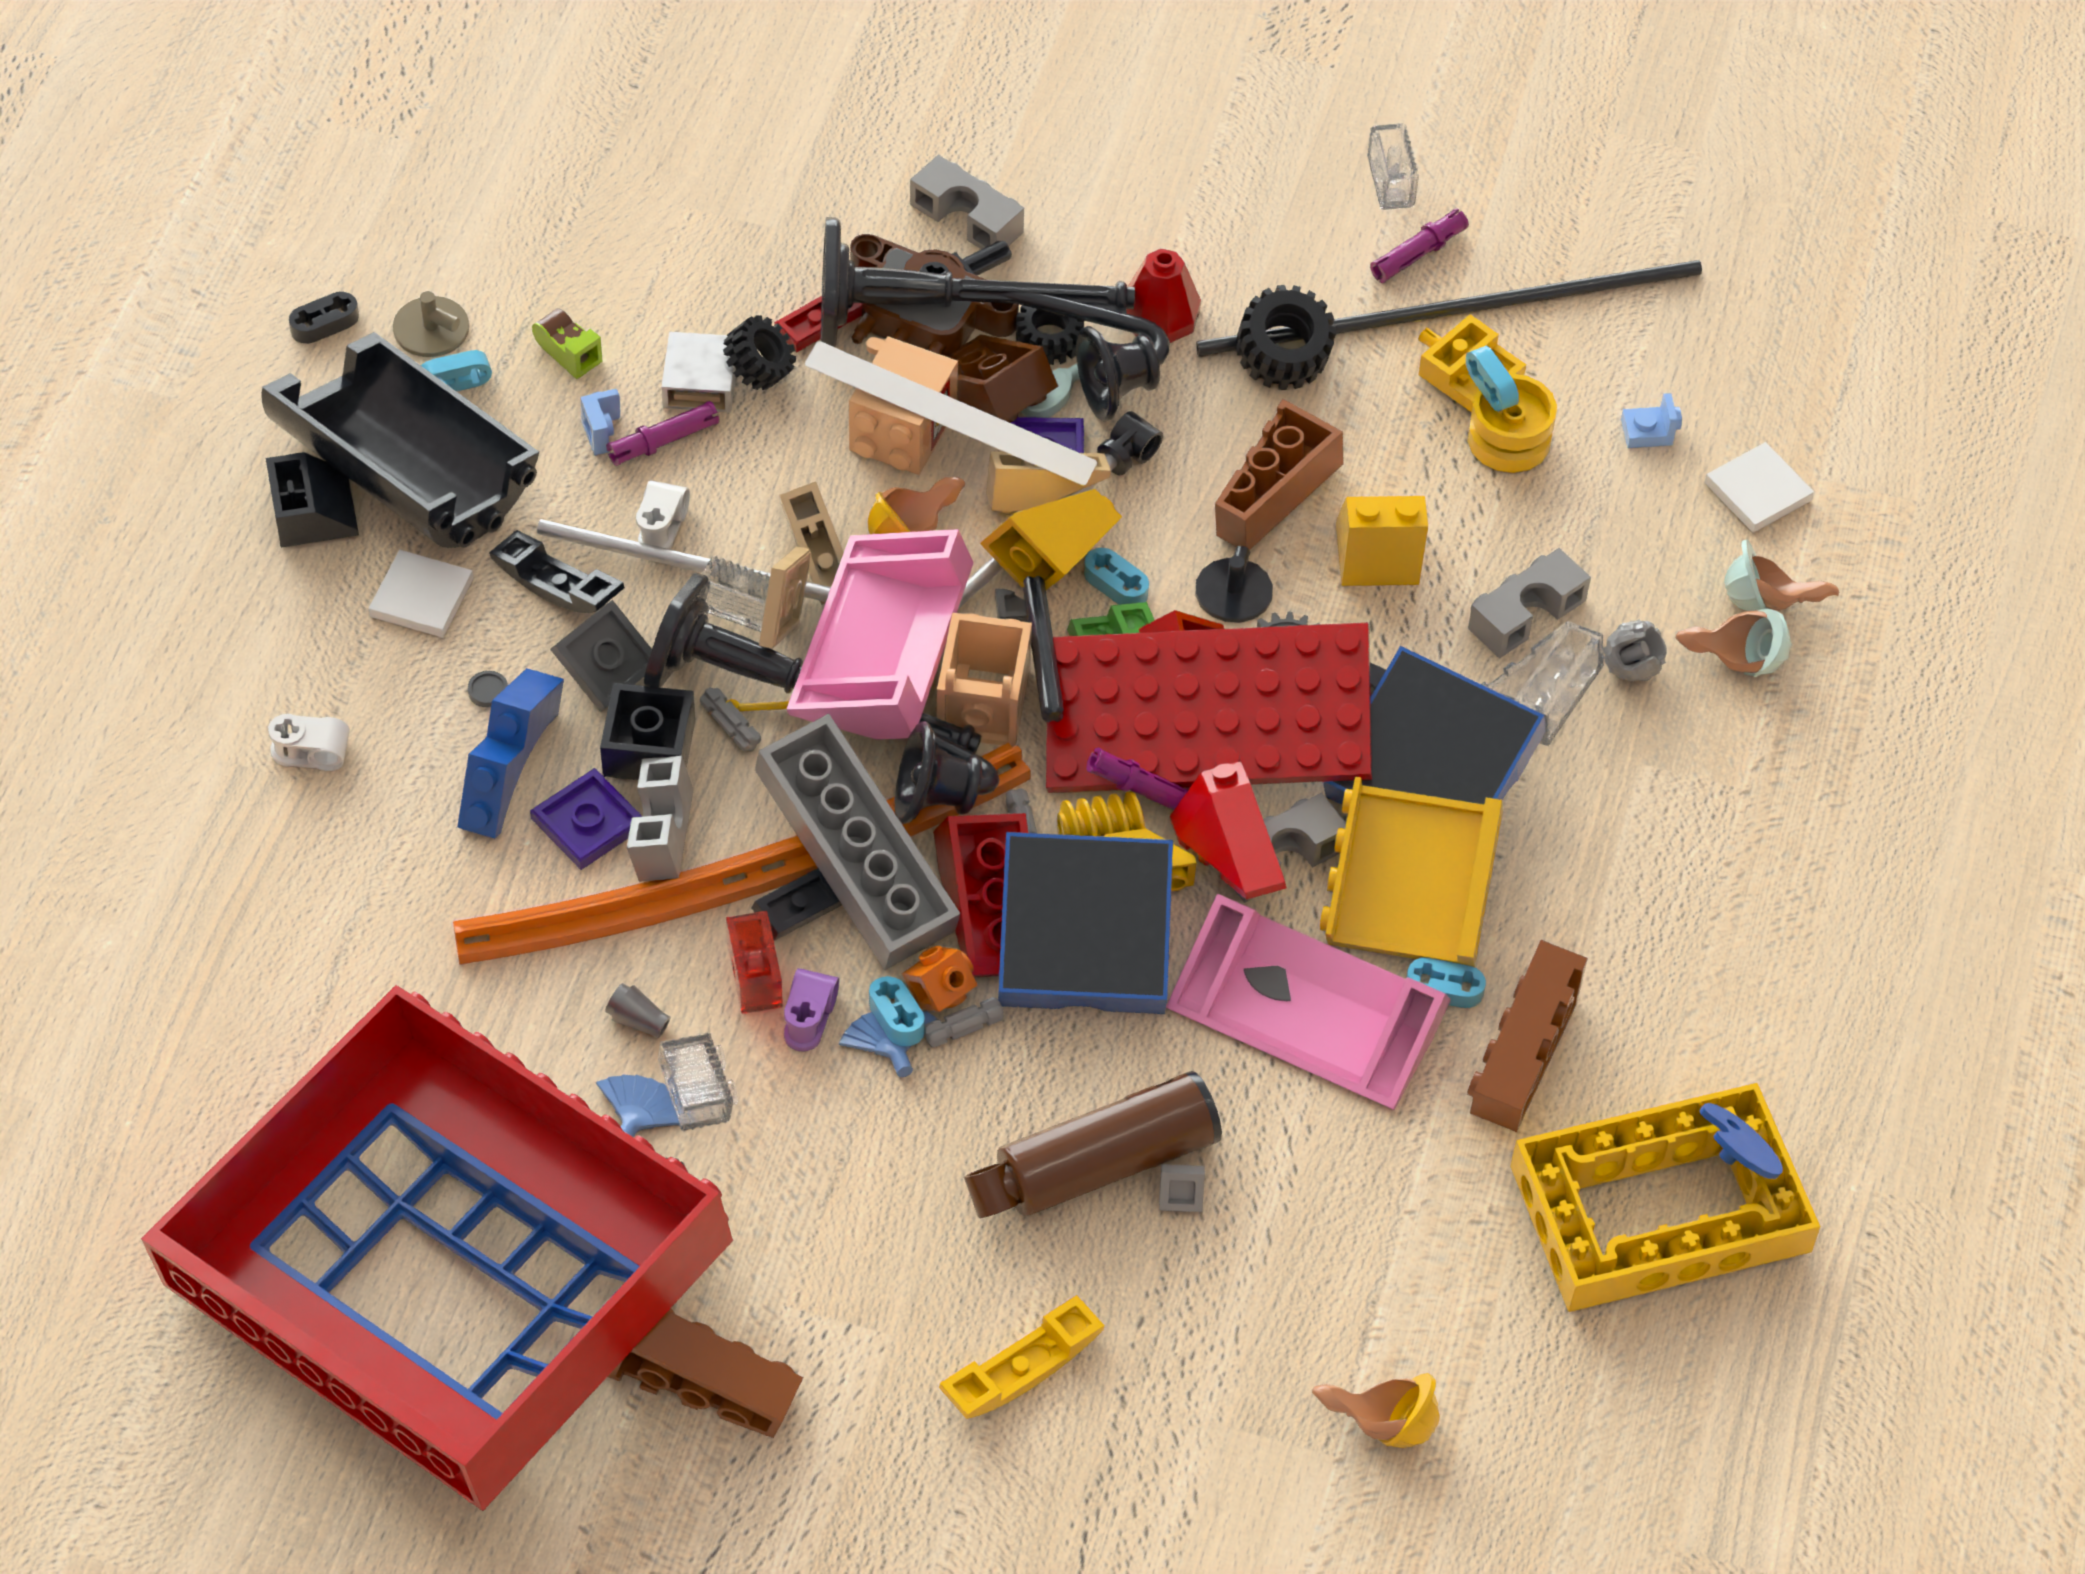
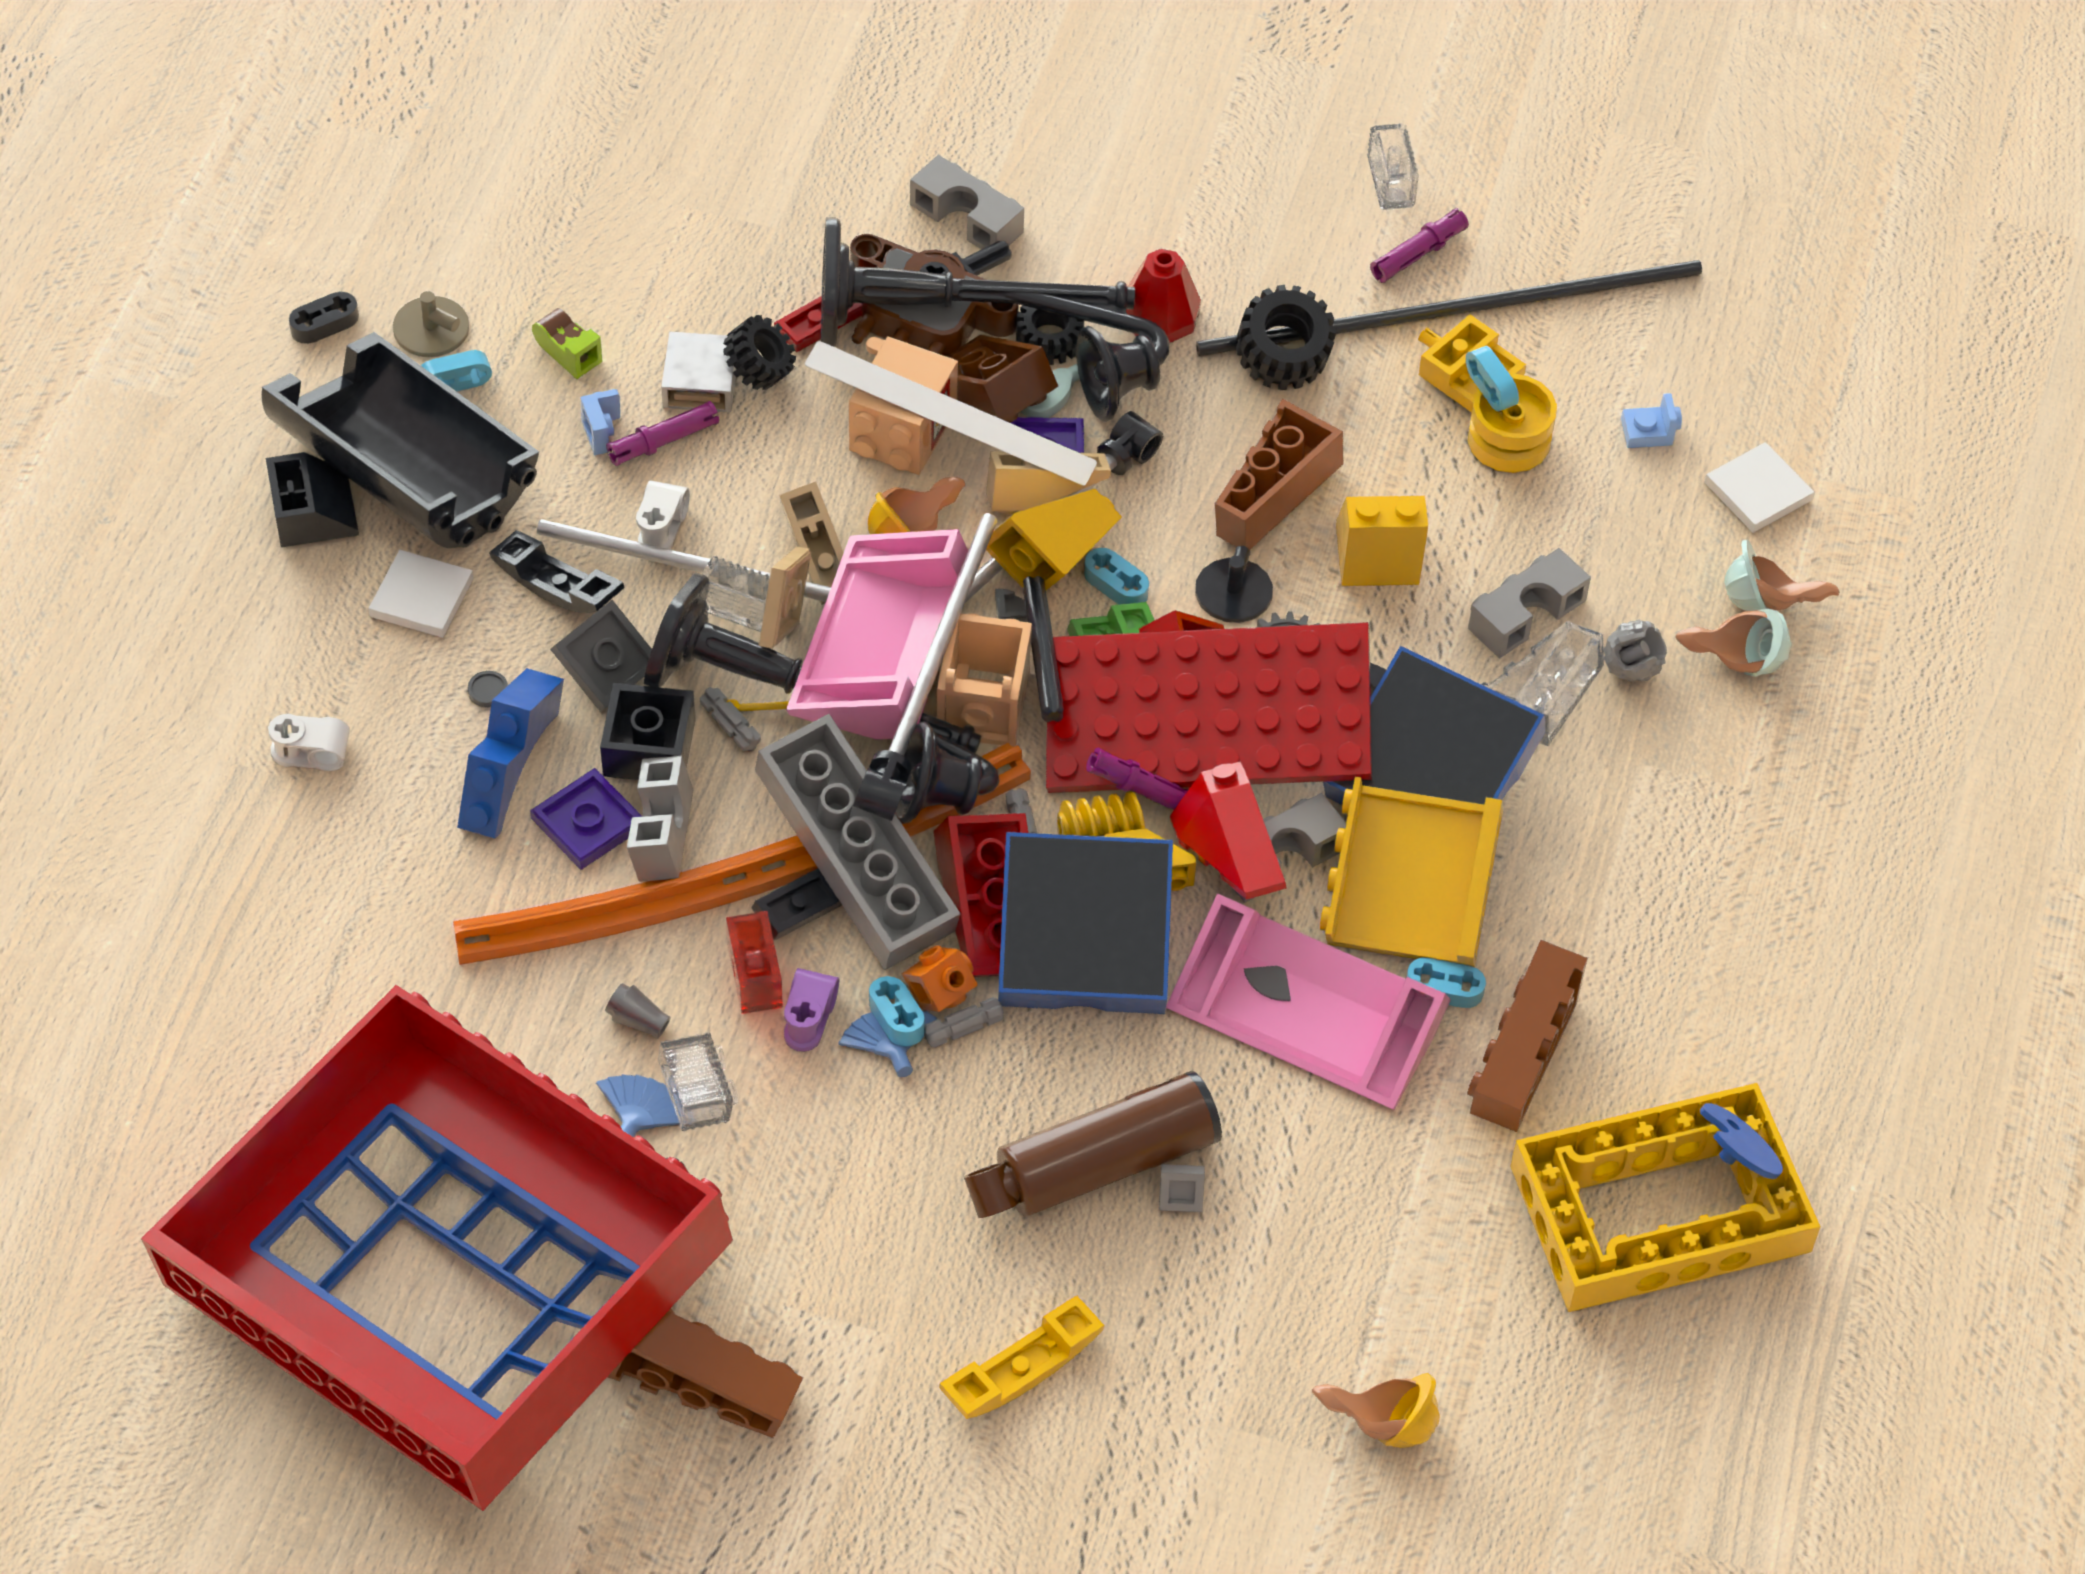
none -> flat silver piece [853,513,997,821]

